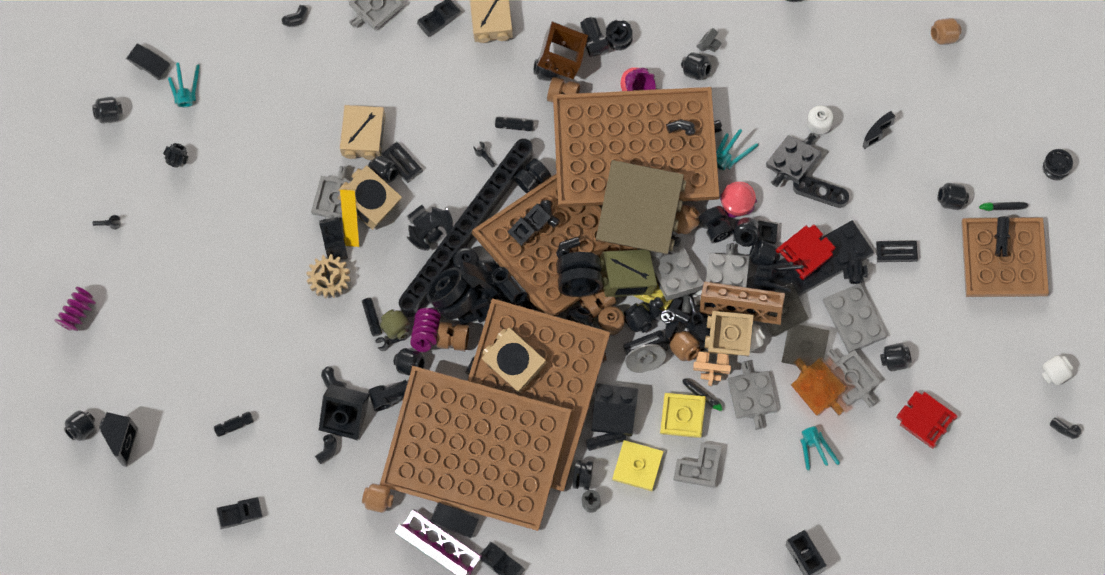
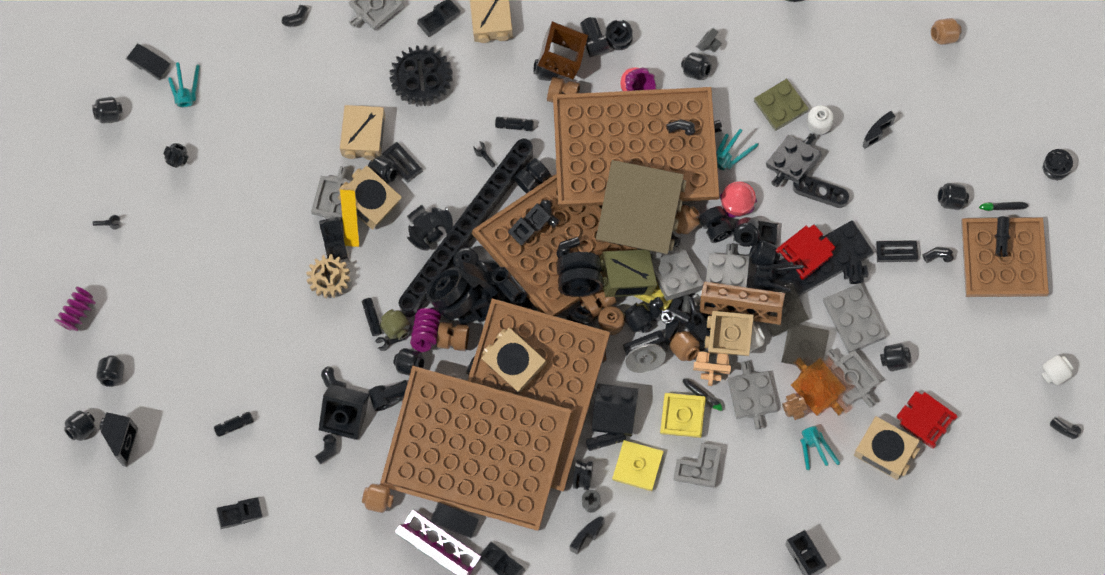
none -> black head [96,355,124,387]
none -> black gear [389,45,453,106]
none -> black slope [569,516,605,554]
none -> olive plate [754,78,809,131]
none -> medium nougat gear [782,393,807,420]
none -> tan brick [854,416,920,480]
none -> black arm [922,247,954,263]

